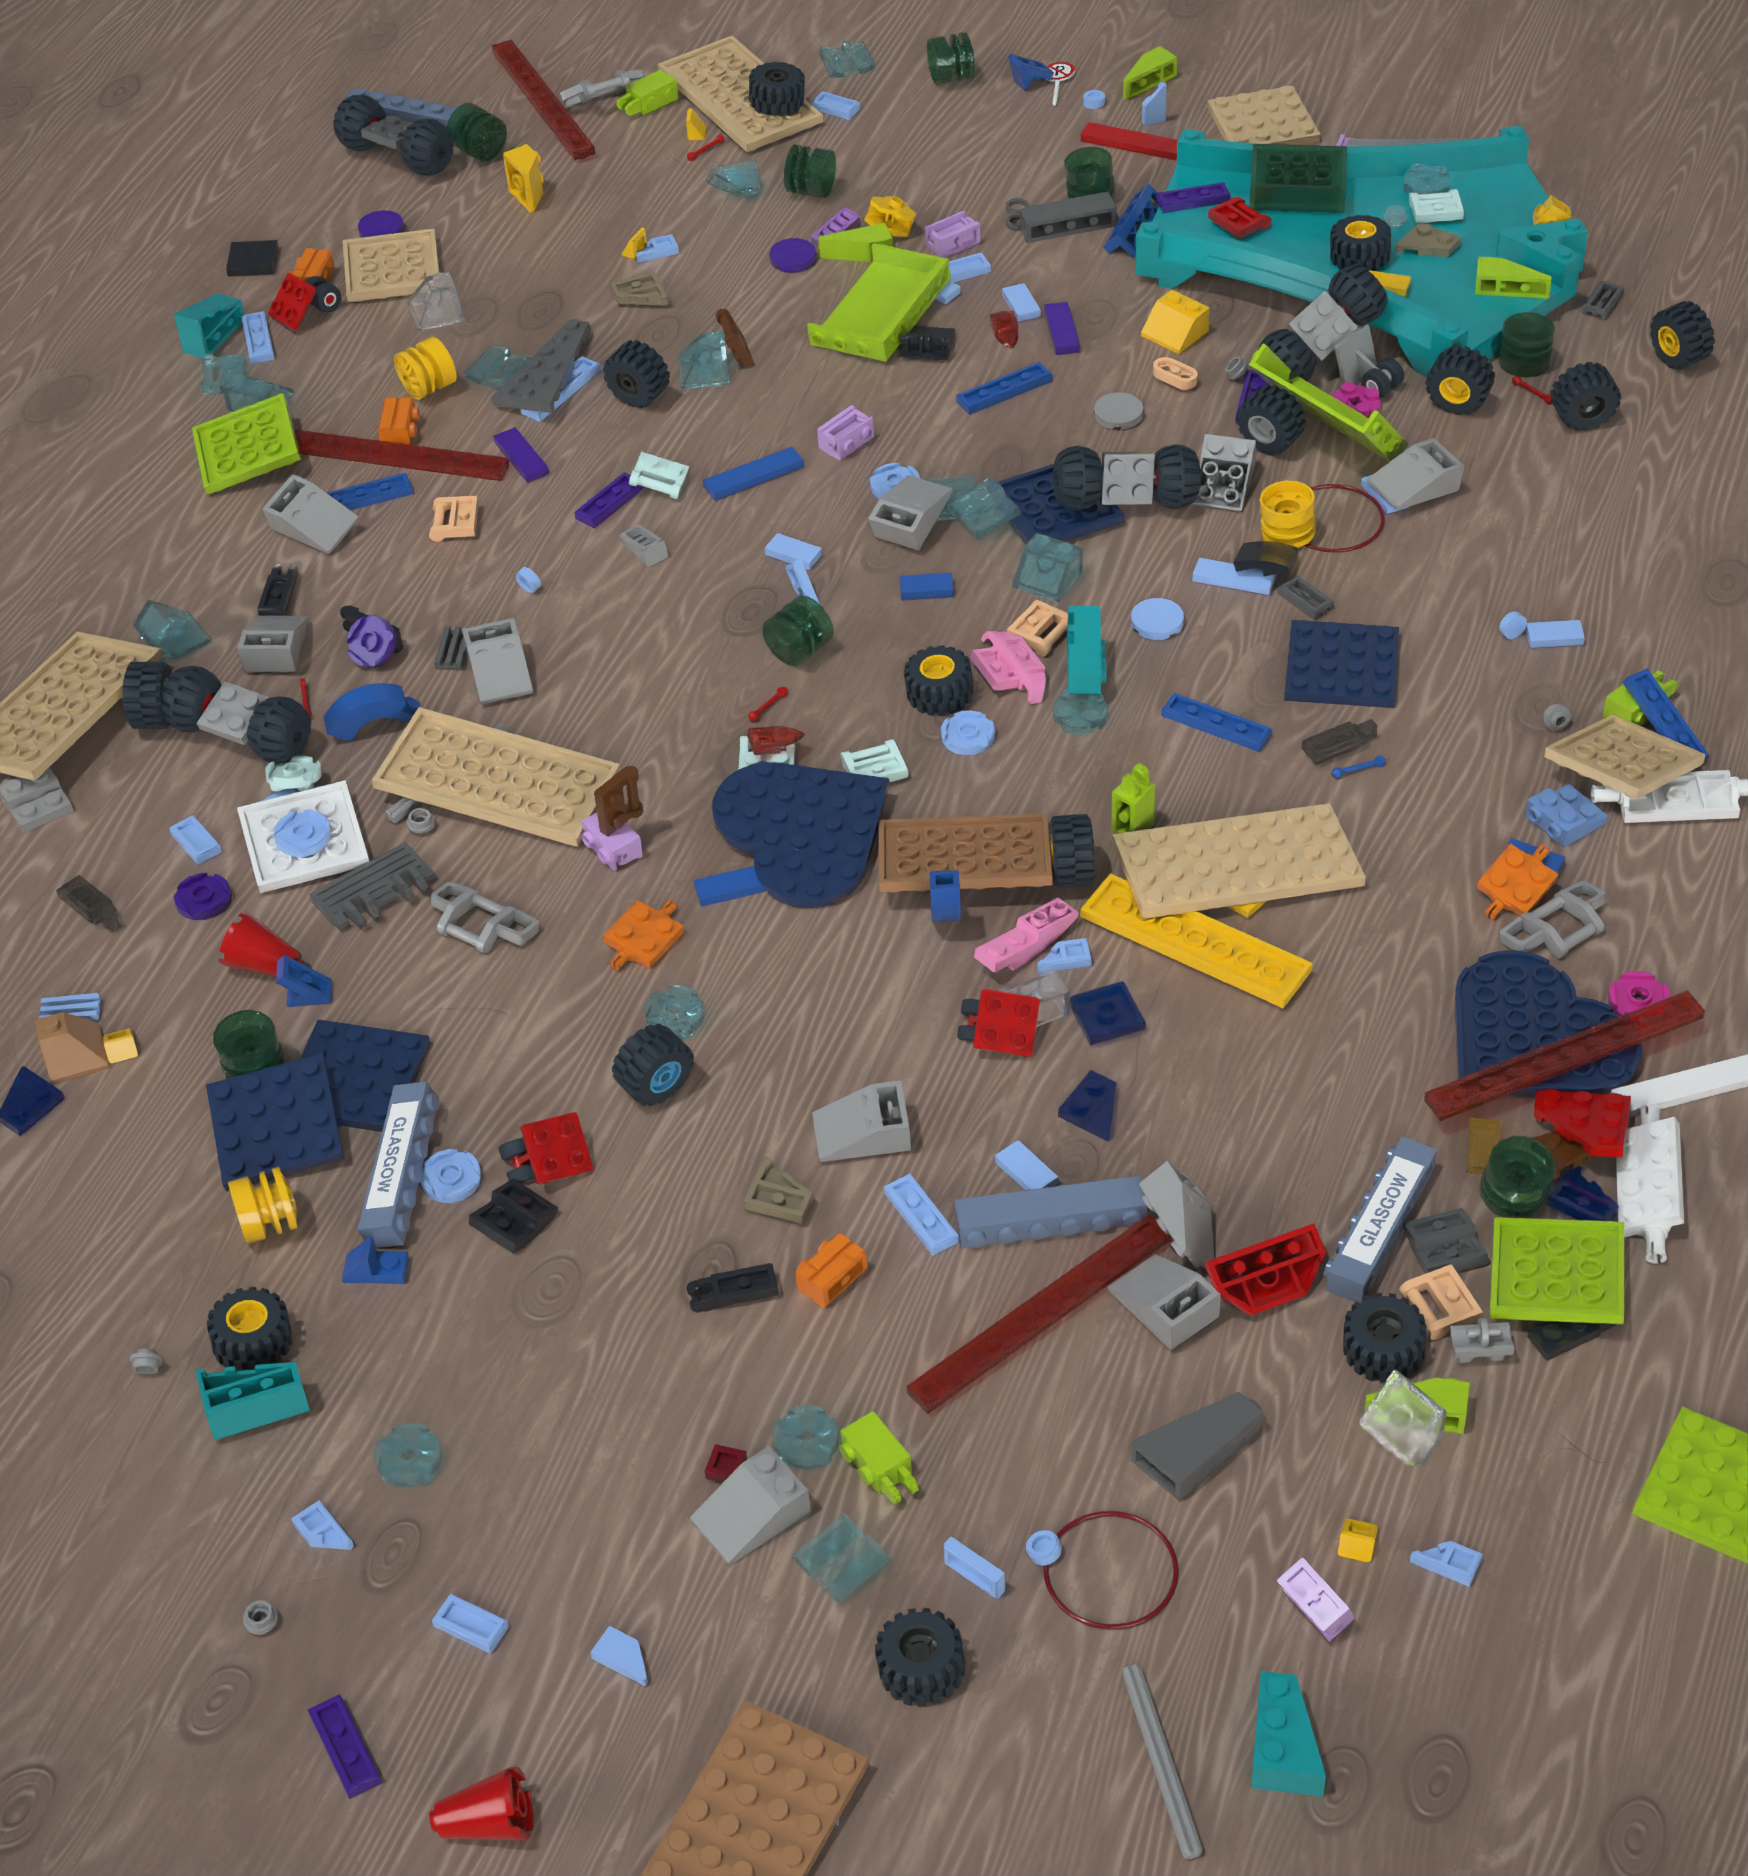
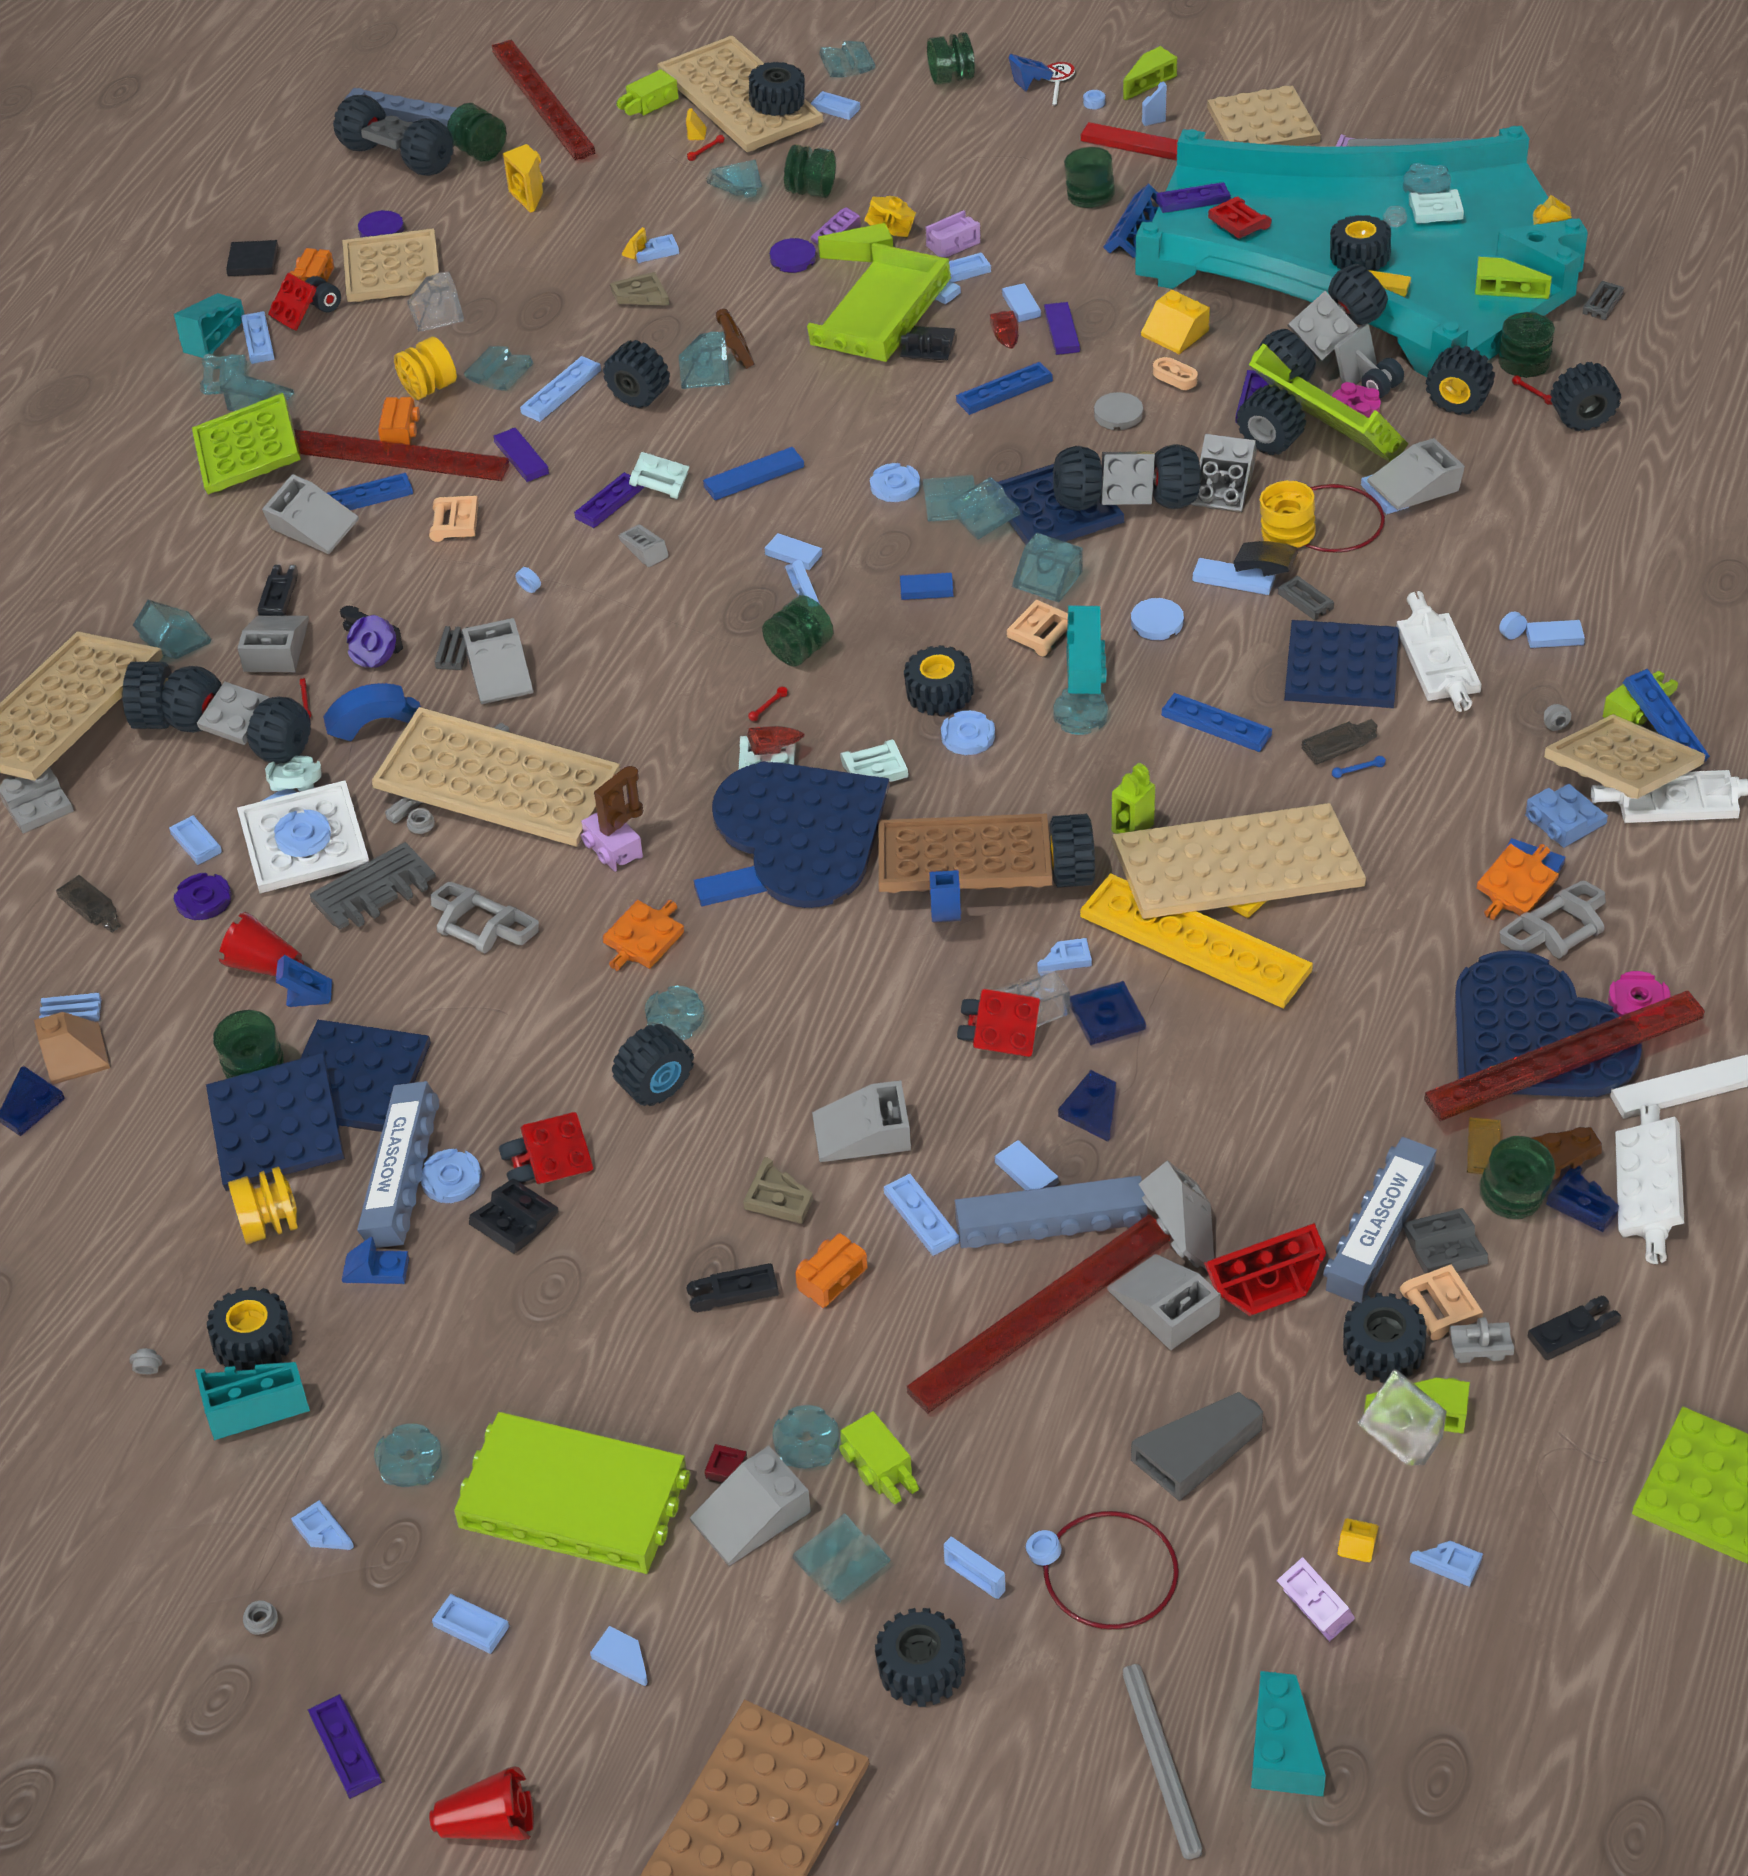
yellow slope [103,1028,138,1063] -> none
dark grey wing [491,319,591,413] -> none
light grey bar [558,69,645,110] -> none
lavender hinge [817,405,874,460] -> none
light grey slope [868,475,953,550] -> none
bright pink plate [970,631,1046,704] -> none
bright pink slope [974,898,1079,973] -> none
dark grey hinge [1006,192,1116,243] -> none
light grey plate [1225,356,1249,380] -> none
clear green slope [1250,144,1347,213] -> none
dark tan wing [1395,222,1461,257] -> none
lime plate [1490,1217,1624,1324] -> none
red plate [1534,1089,1631,1158] -> none
black wheel [1650,301,1715,370] -> none
none -> lime panel [454,1412,690,1574]
none -> white plate [1396,591,1481,712]

